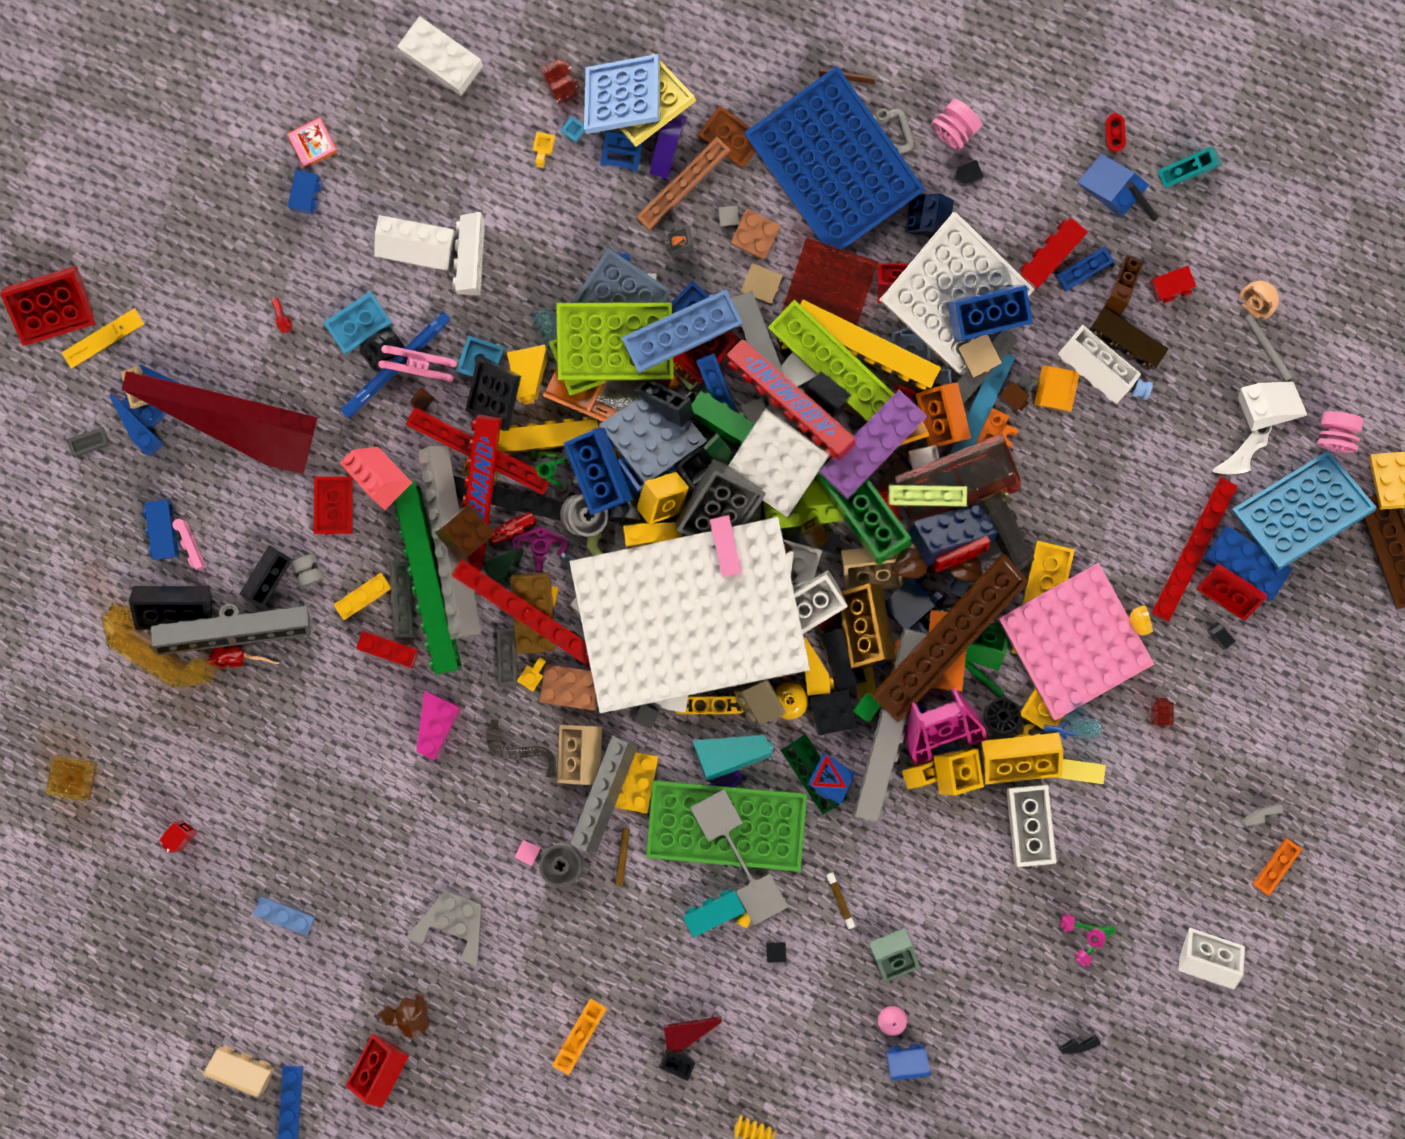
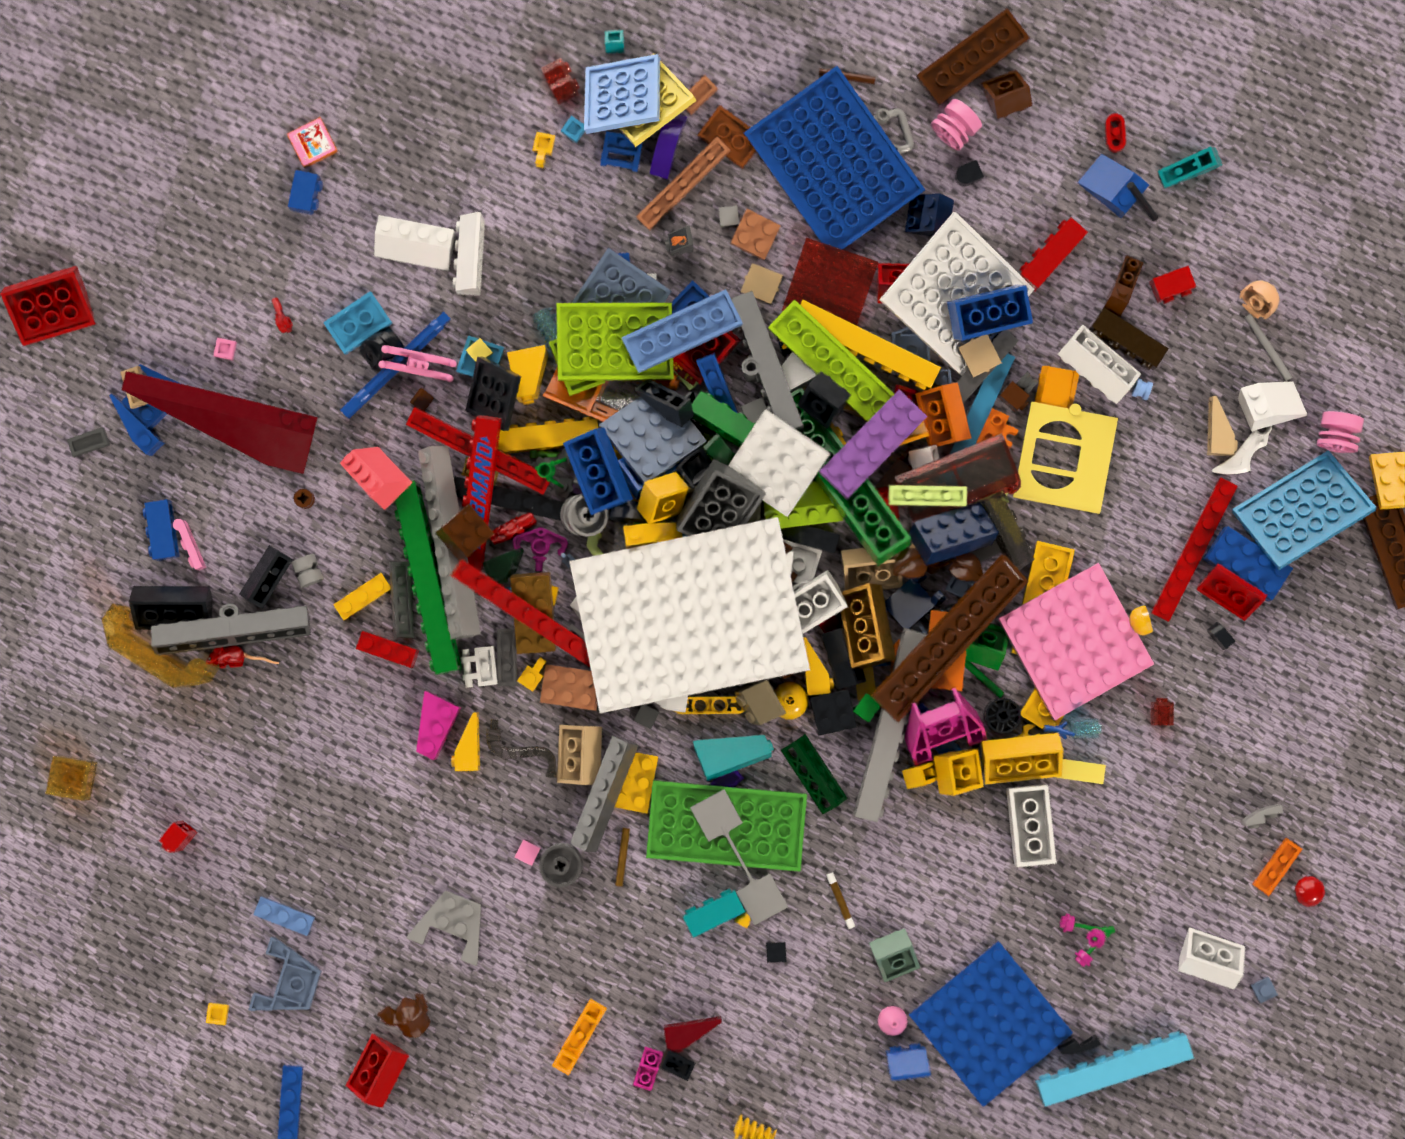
yellow piece [61,308,144,369] -> none
tan slope [203,1045,274,1097] -> none
red plate [314,476,353,534] -> none
white brick [397,16,483,95] -> none
bright pink tile [710,515,742,577] -> none
brick [726,339,856,461] -> none
dark brown slope [800,516,830,549] -> none
blue piece [808,753,855,805] -> none
red tile [933,536,990,572] -> none
blue tile [1056,246,1115,292] -> none
none -> yellow plate [206,1002,229,1025]
none -> bright pink tile [213,338,237,361]
none -> sand blue wing [248,936,322,1011]
none -> reddish brown wheel [293,489,315,509]
none -> yellow slope [451,712,480,771]
none -> white plate [460,646,498,688]
none -> light yellow tile [466,338,493,362]
none -> teal slope [605,30,625,54]
none -> dark pink slope [633,1047,664,1091]
none -> nougat tile [685,75,718,115]
none -> blue plate [909,941,1073,1107]
none -> reddish brown plate [916,8,1030,106]
none -> reddish brown slope [981,70,1033,119]
none -> light yellow door [1012,402,1118,514]
none -> medium azure brick [1035,1031,1194,1107]
none -> tan slope [1207,396,1238,456]
none -> sand blue plate [1250,976,1278,1003]
none -> red hair [1294,876,1325,907]

